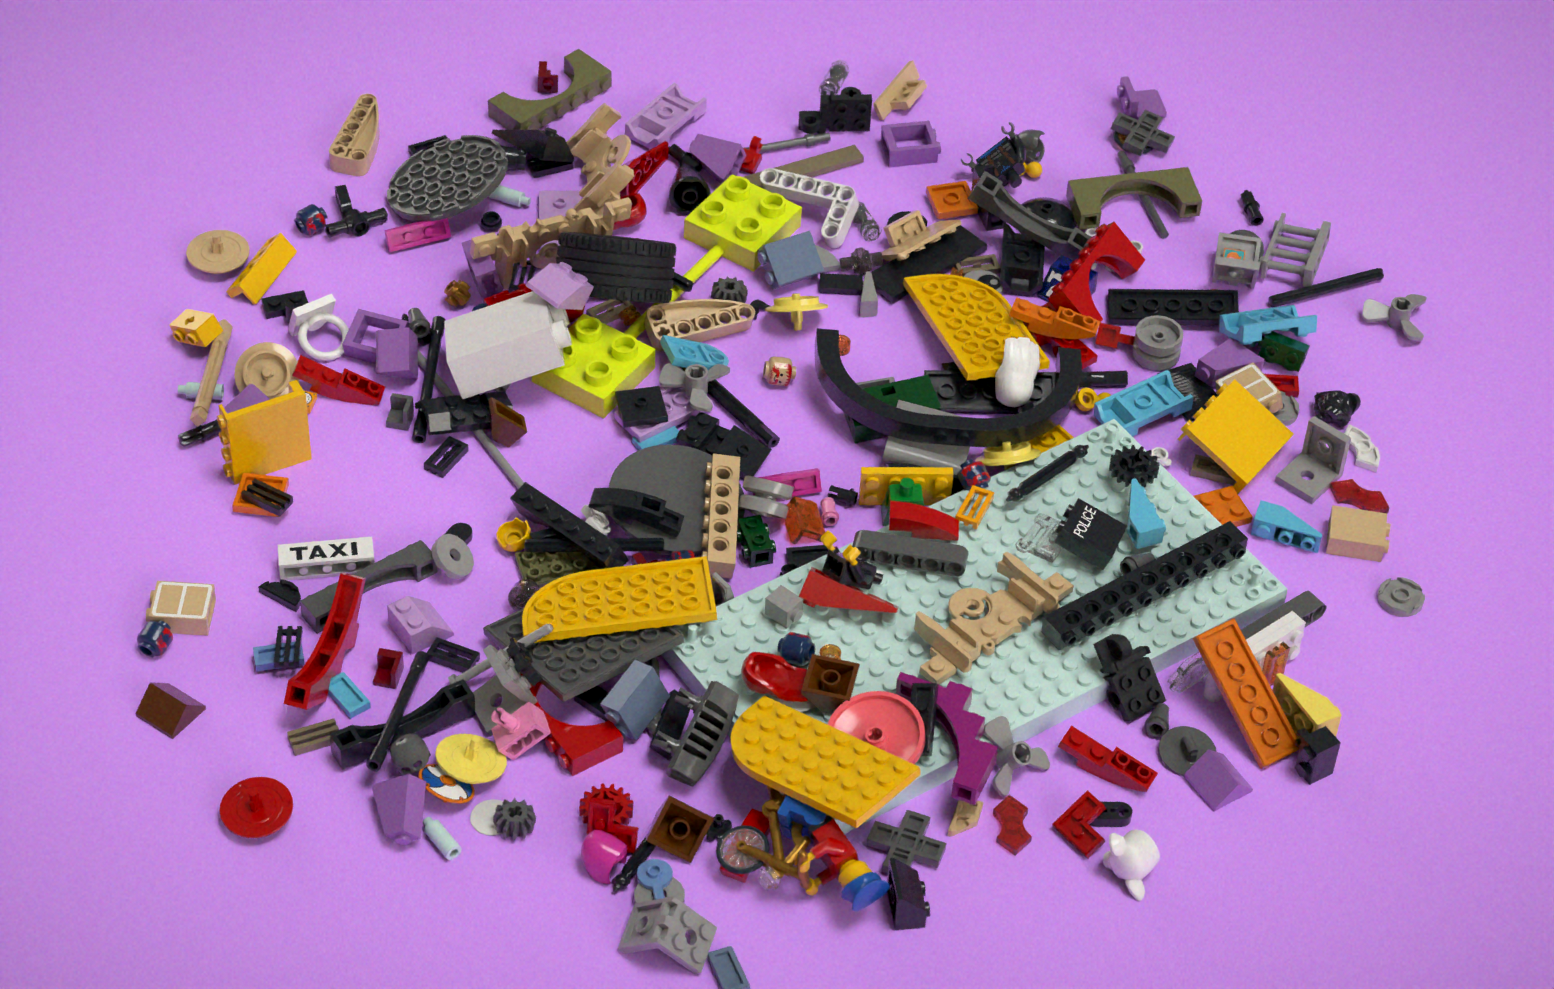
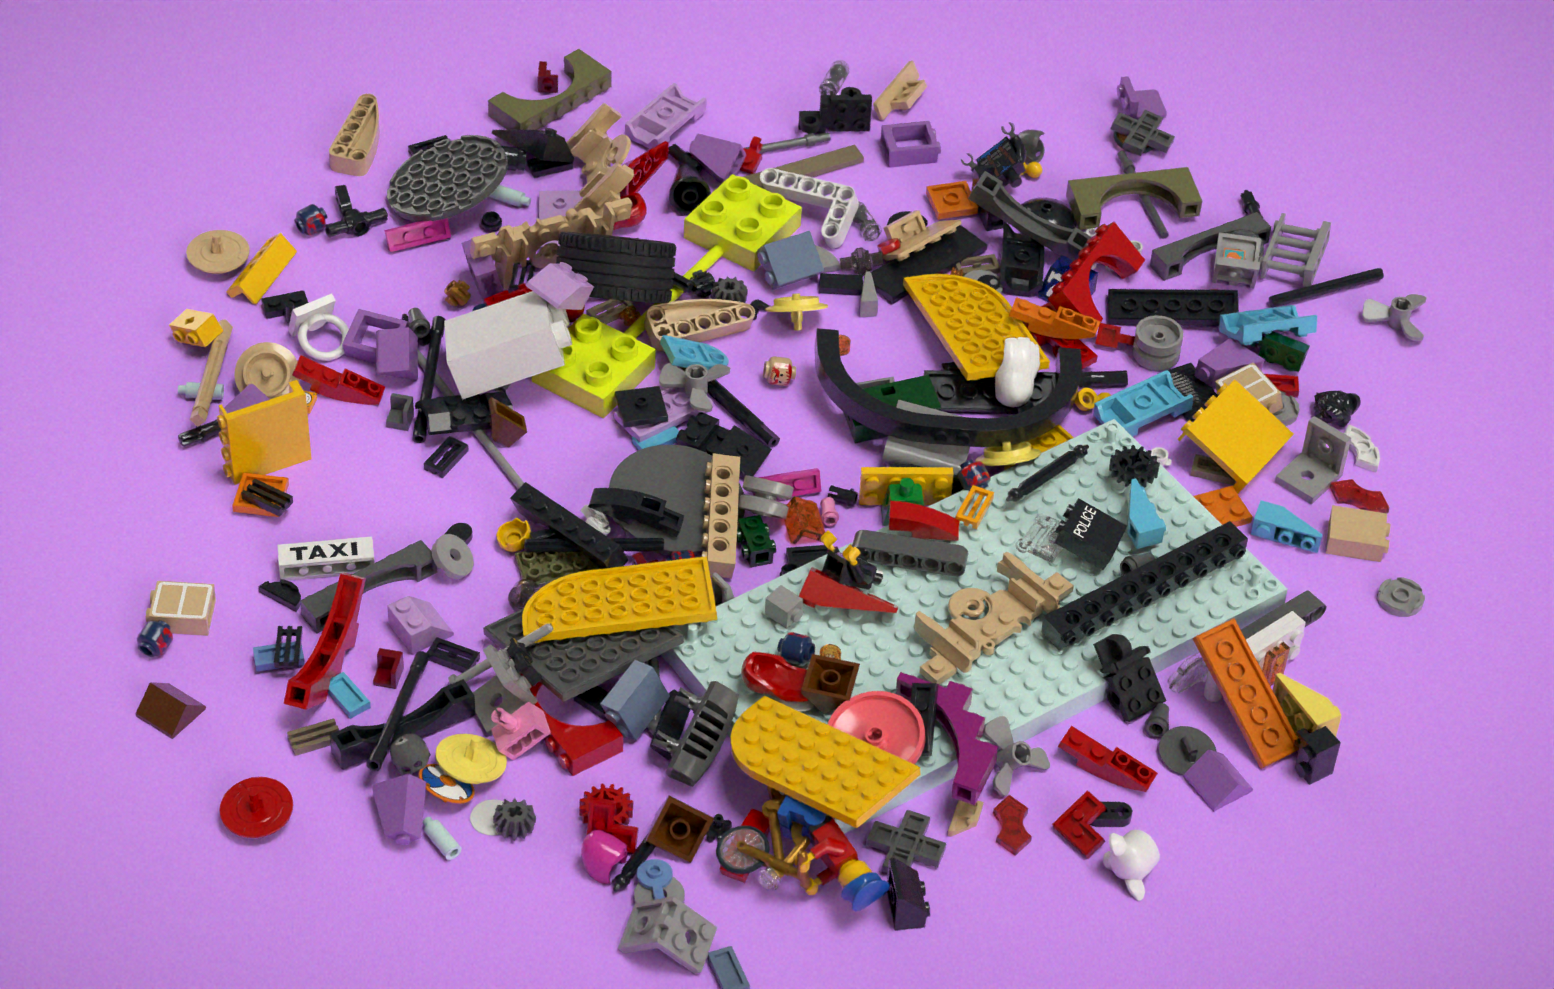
none -> black gear [690,270,715,298]
none -> red tile [877,238,901,255]
none -> dark grey arch [1150,212,1271,281]

